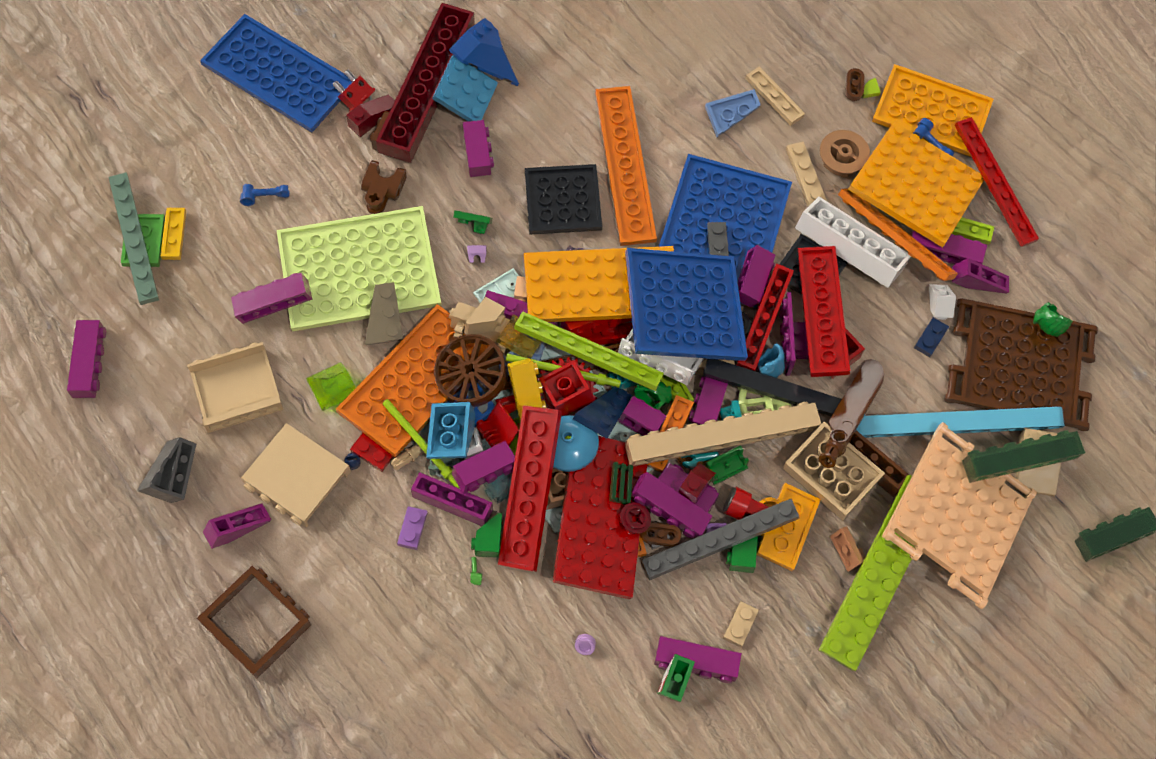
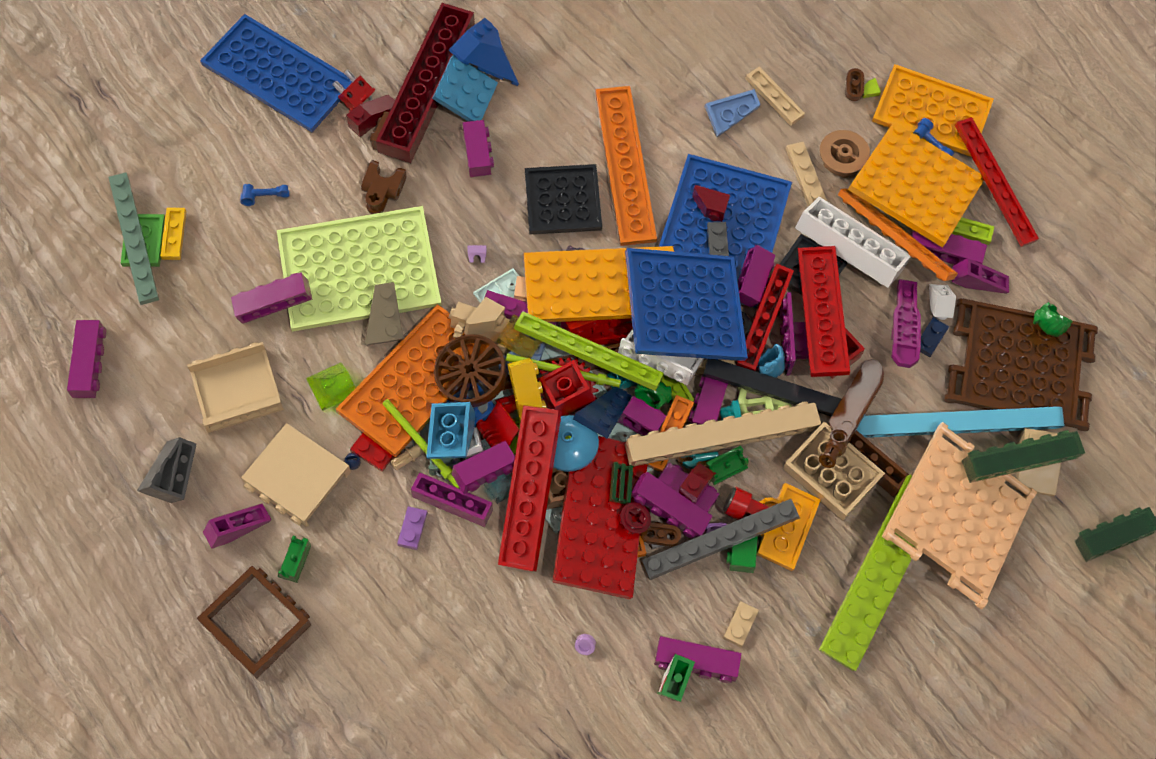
green hinge [453,210,493,234] -> none
bright green hand [470,557,483,585] -> none
green slope [471,513,502,558] -> none
nougat hinge [830,526,866,572] -> none
none -> green hinge [278,535,311,583]
none -> dark red slope [692,185,730,222]
none -> magenta piece [891,279,921,368]

